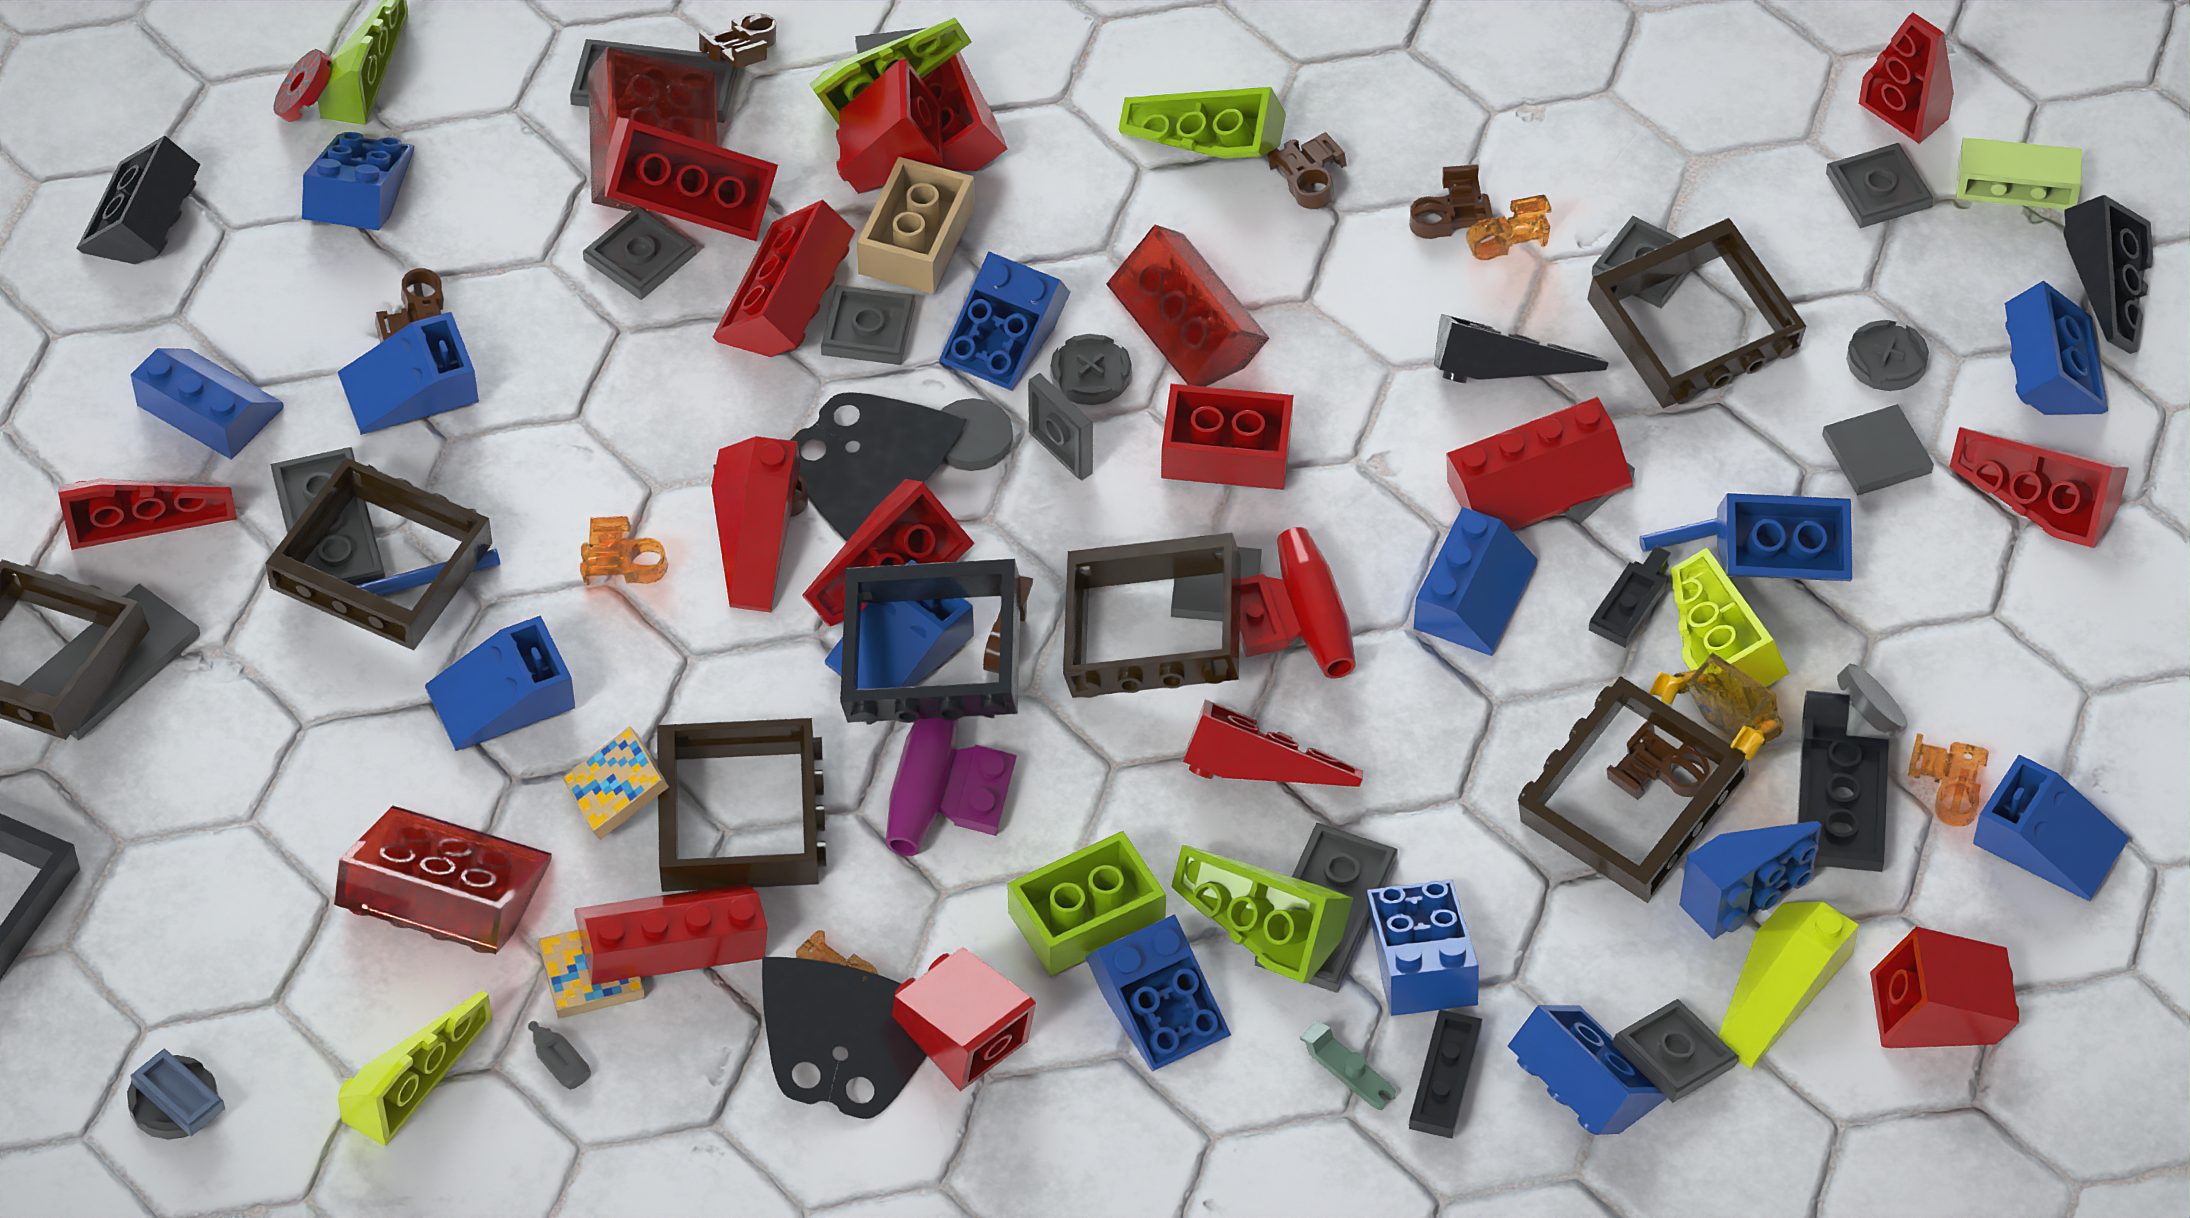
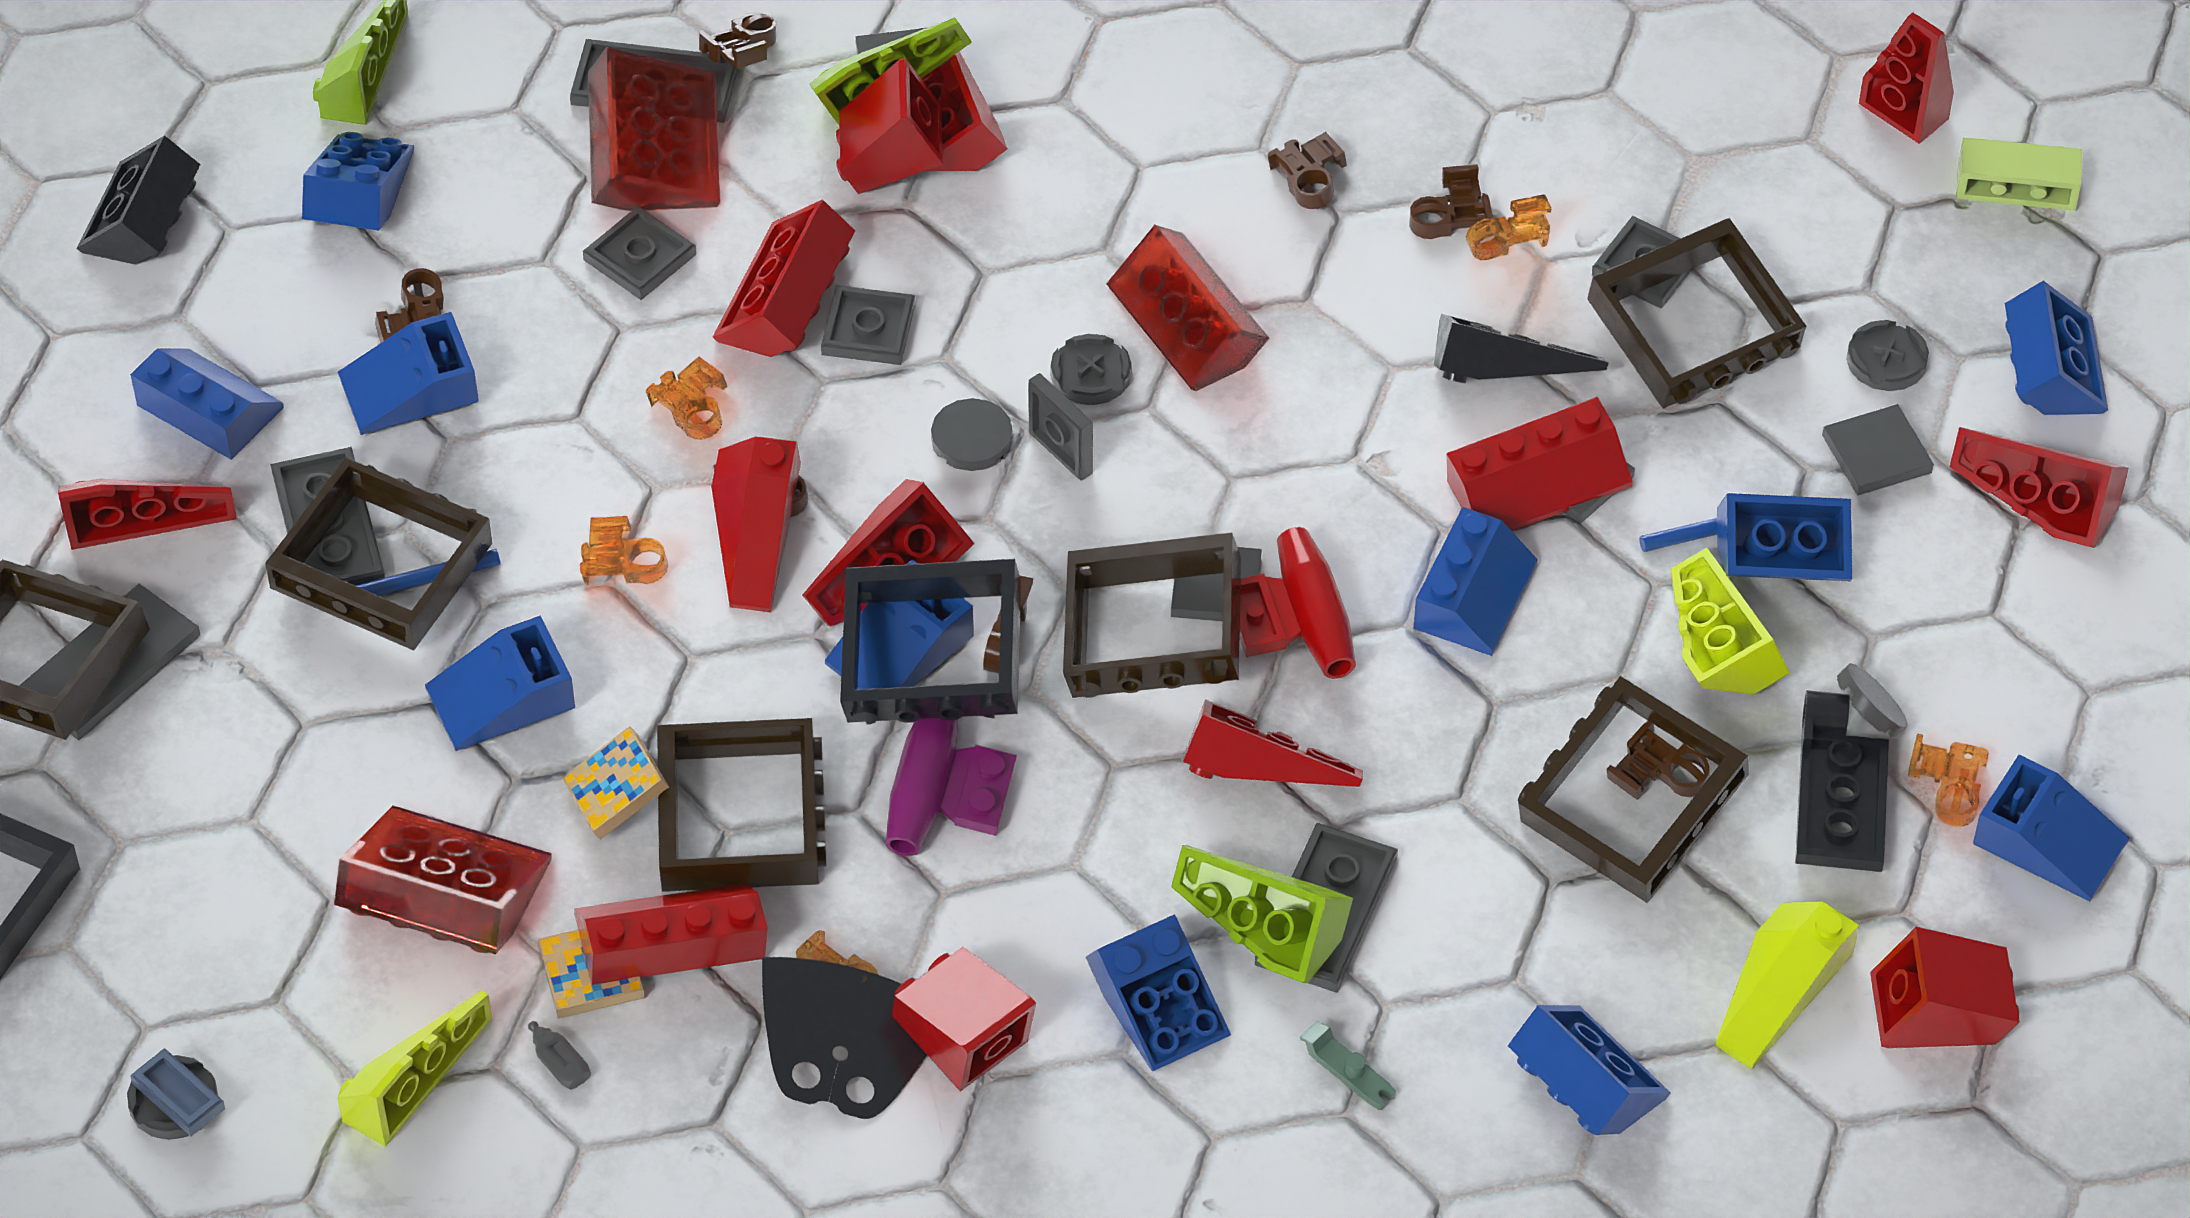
red tile [273,49,332,122] -> none
red slope [605,117,778,241] -> none
black piece [790,392,967,542] -> none
tan brick [857,157,975,294] -> none
blue slope [939,251,1071,391] -> none
lime brick [1007,831,1166,977] -> none
lime wedge [1118,87,1286,159] -> none
red brick [1161,384,1294,490] -> none
blue slope [1366,879,1479,1016] -> none
black plate [1409,1009,1483,1139] -> none
black hinge [1588,546,1671,648] -> none
dark grey tile [1612,999,1739,1103] -> none
clear yellow torso [1649,652,1784,760] -> none
blue slope [1679,821,1822,940] -> none
dark grey tile [1826,143,1933,228] -> none
black wedge [2063,195,2153,354] -> none
none -> clear orange piece [646,357,728,440]

